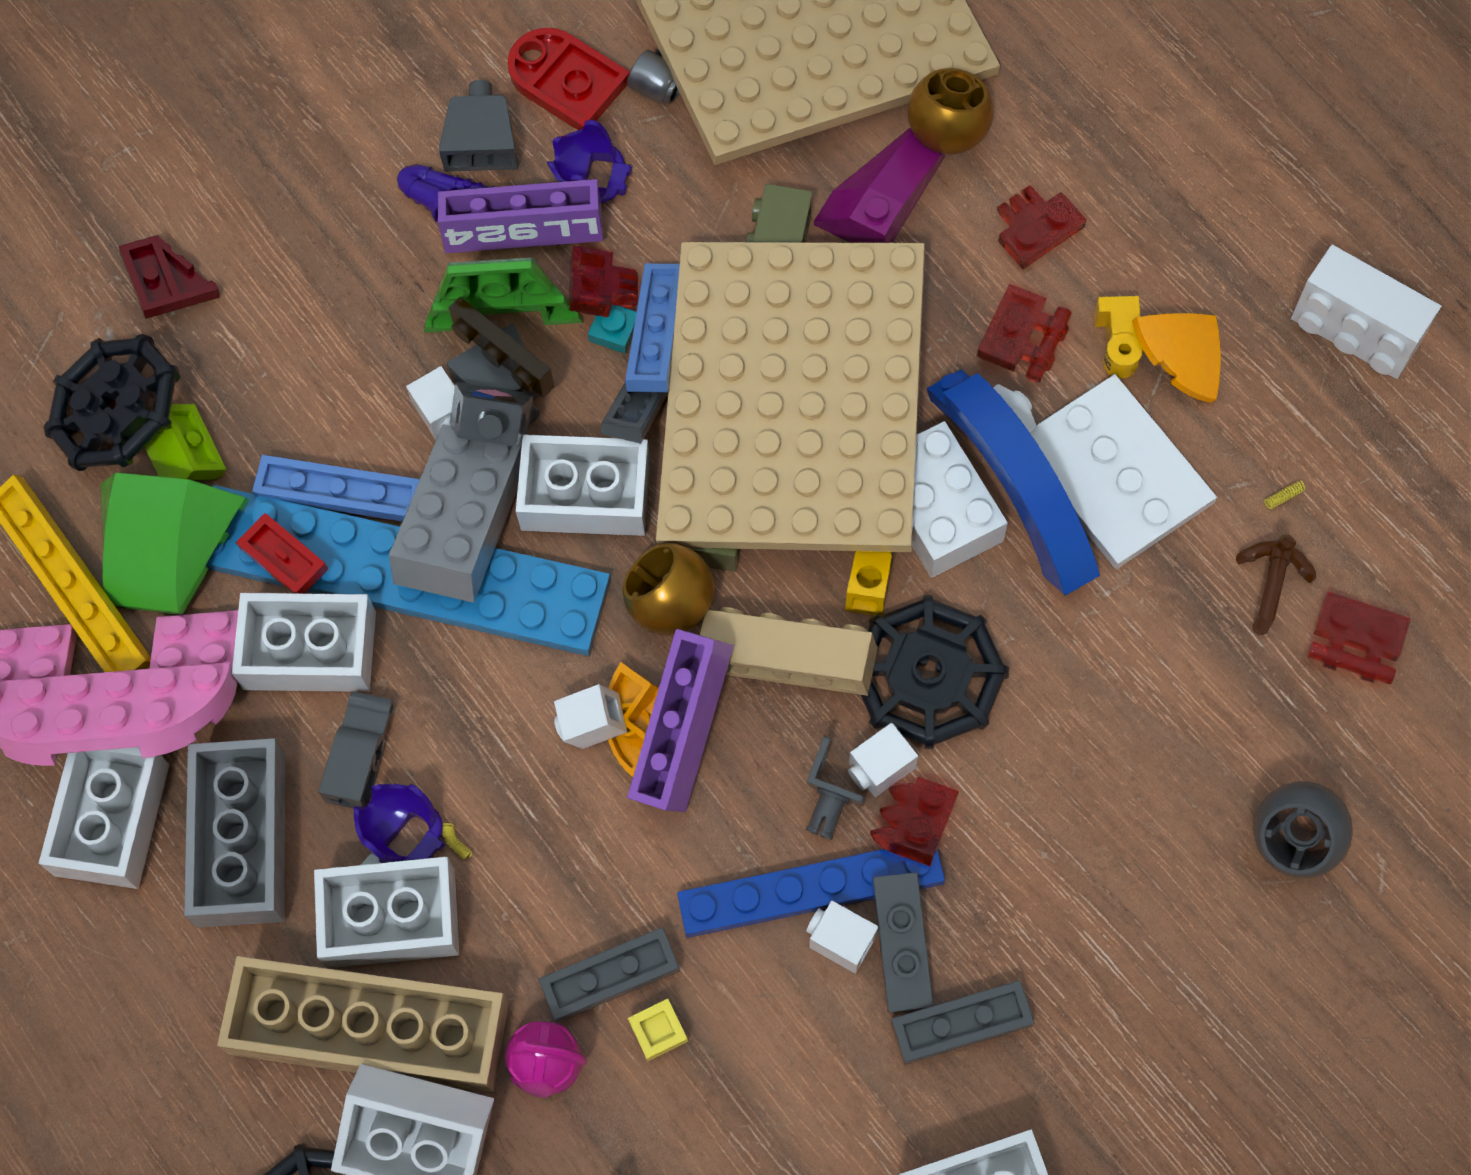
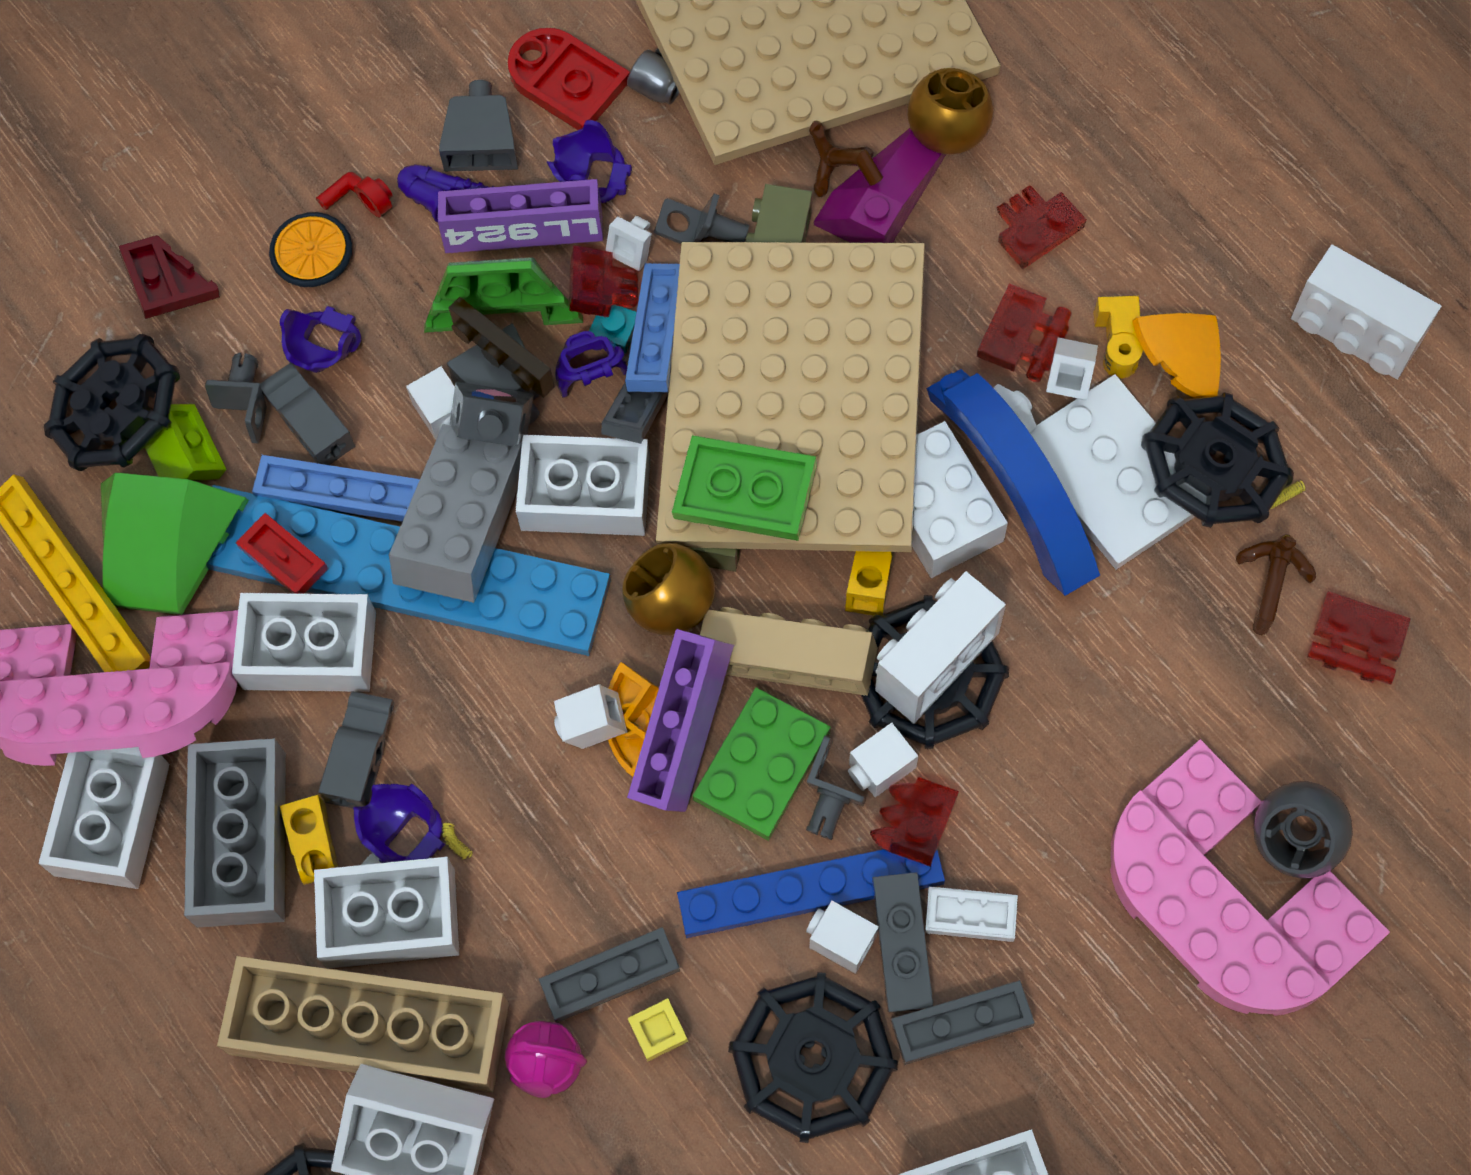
none -> dark grey bracket [205,353,267,443]
none -> dark grey piece [260,363,356,465]
none -> light orange wheel [269,212,353,287]
none -> dark purple helmet [280,306,361,373]
none -> yellow leg [280,795,338,885]
none -> red plate [316,172,393,218]
none -> dark purple helmet [555,331,627,398]
none -> white tile [605,216,652,271]
none -> dark grey bracket [654,193,749,244]
none -> bright green plate [672,435,817,541]
none -> bright green plate [692,688,831,841]
none -> black plate [728,972,898,1143]
none -> reddish brown piece [809,121,883,197]
none -> white brick [875,571,1006,724]
none -> white plate [925,886,1018,942]
none -> white brick [1046,337,1098,400]
none -> bright pink plate [1110,739,1390,1016]
none -> black plate [1141,392,1294,528]

